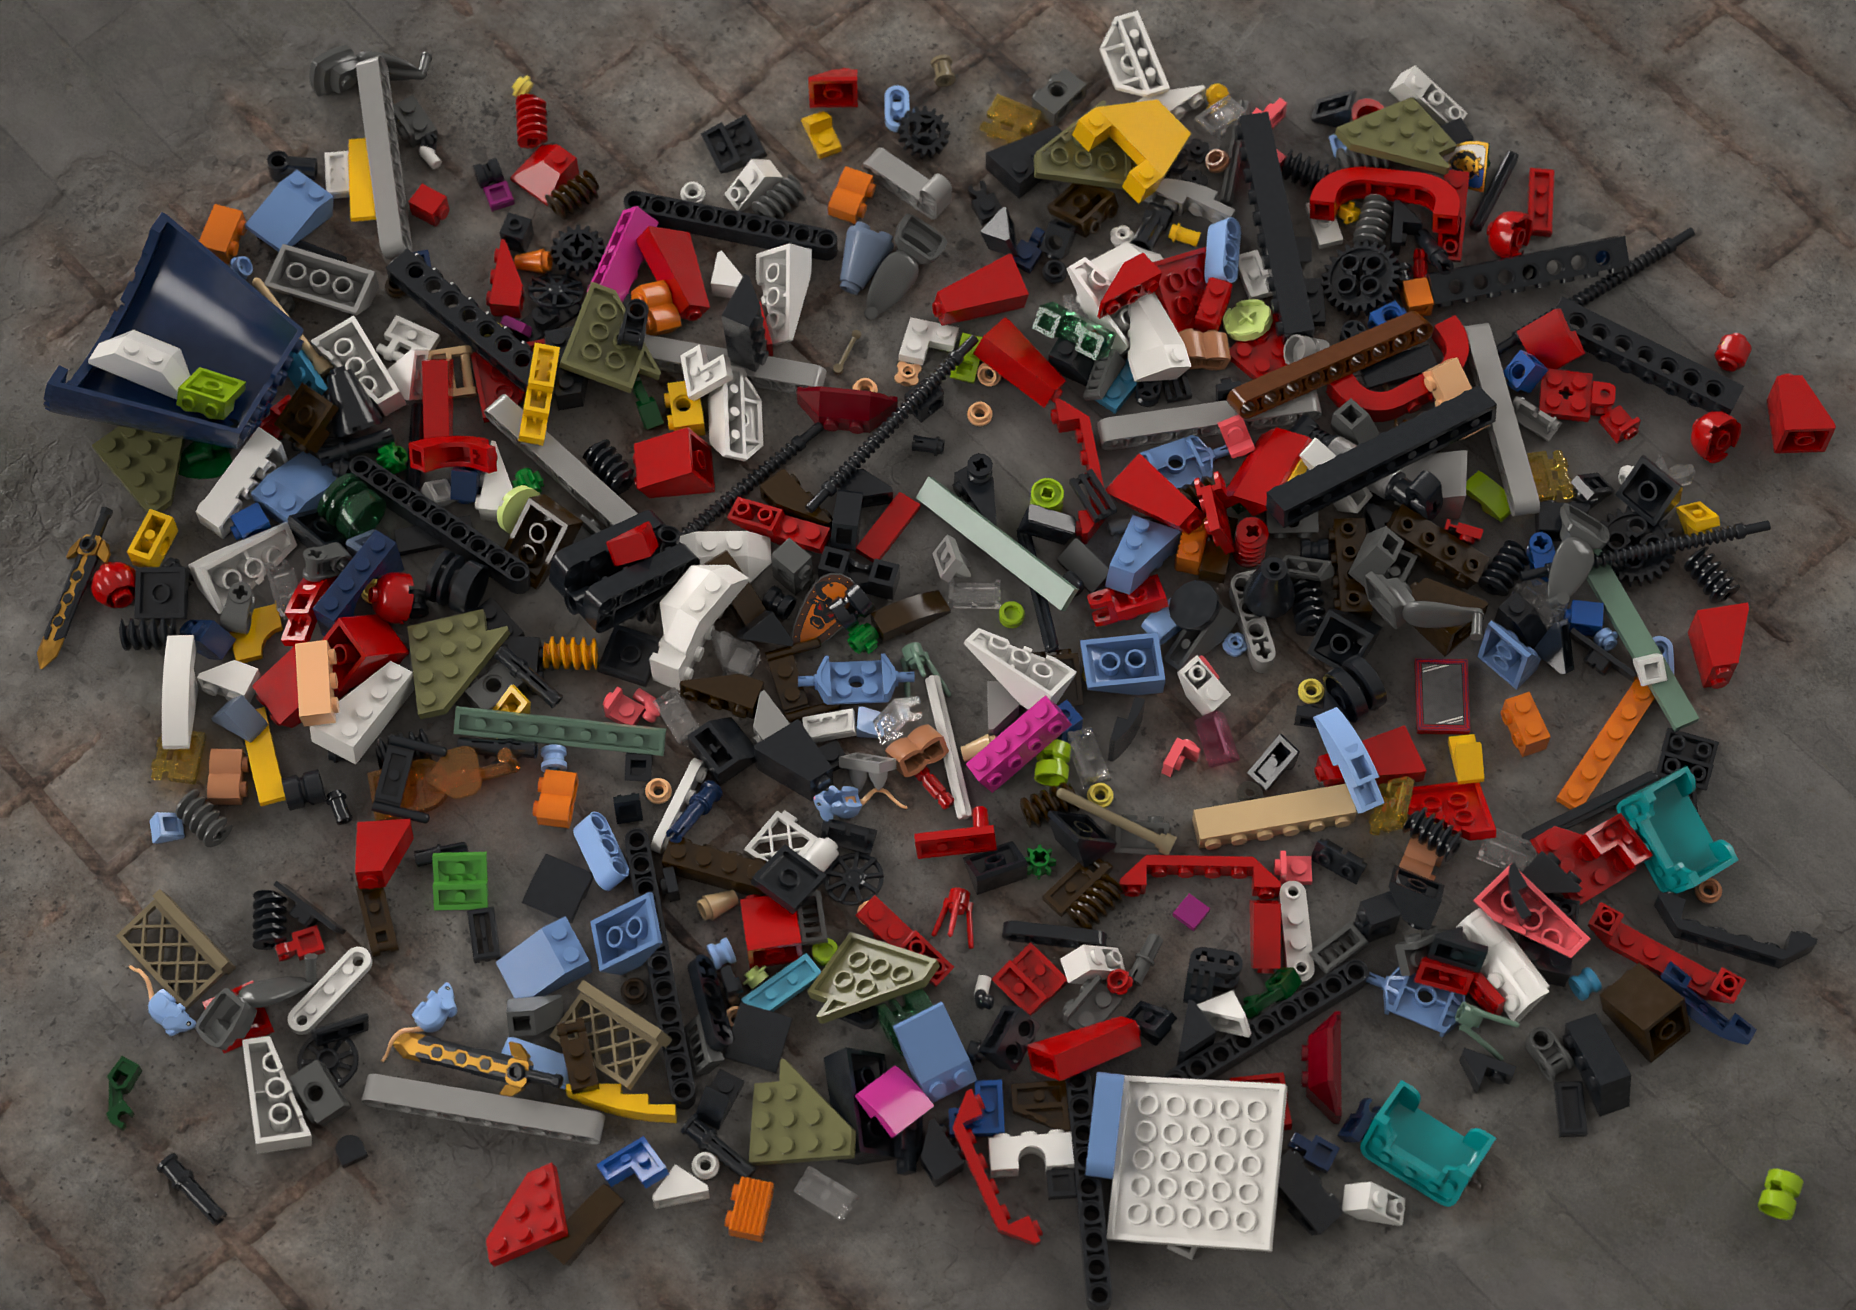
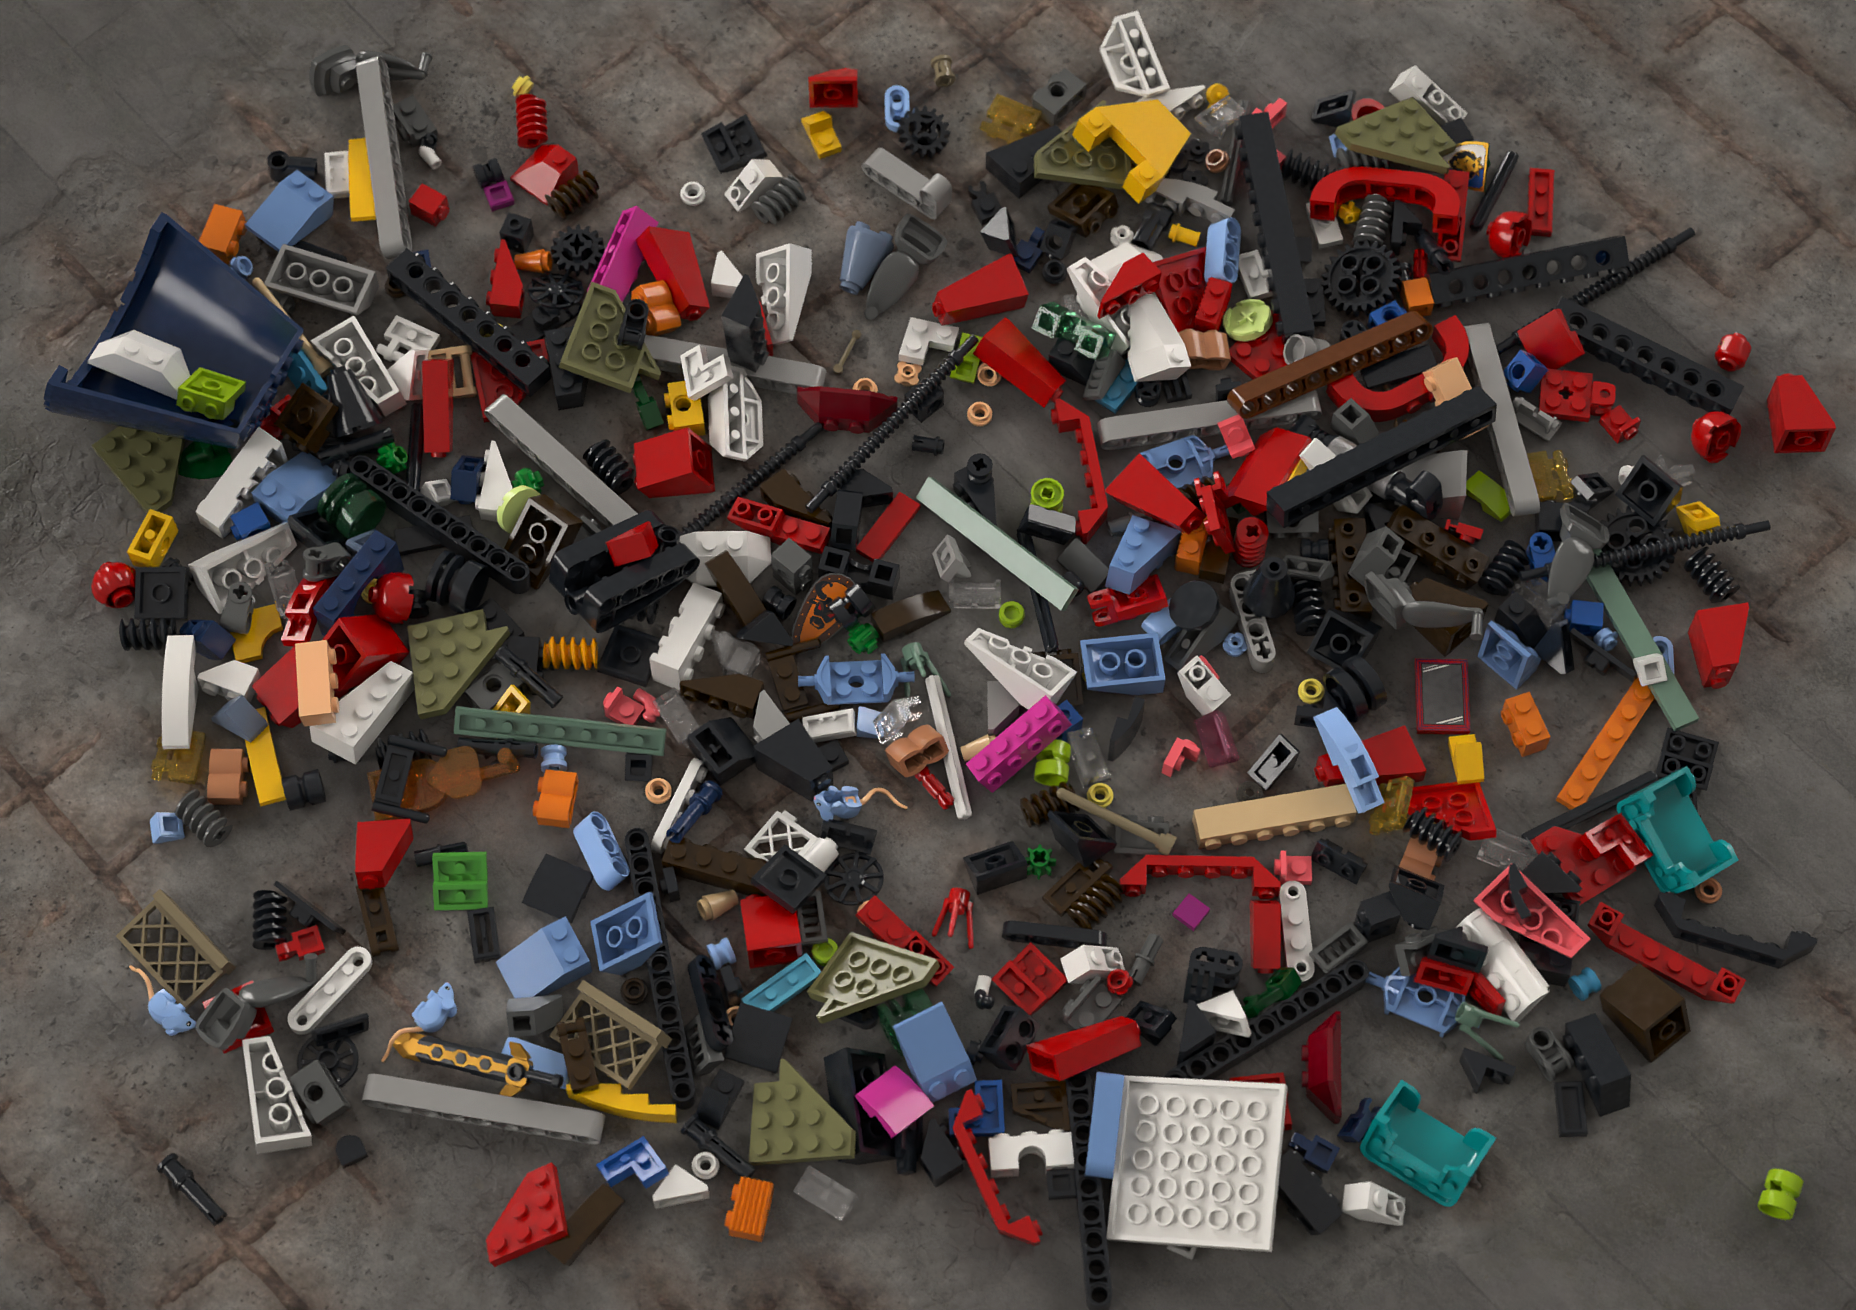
sword [37,507,113,669] -> none
dark green piece [106,1056,143,1131] -> none
black pin [326,790,353,825] -> none
red arch [409,436,498,473] -> none
magenta tile [500,315,533,338] -> none
yellow slope [518,343,560,446] -> none
black tile [613,792,643,824] -> none
black beam [624,191,838,261] -> none
white wedge [660,565,750,656] -> none
yellowish green plate [743,965,769,989] -> none
orange brick [828,166,876,224] -> none
light grey tile [839,752,897,792] -> none
red piece [914,806,997,859] -> none
black tile [1069,469,1117,524] -> none
dark blue slope [1660,961,1757,1045] -> none

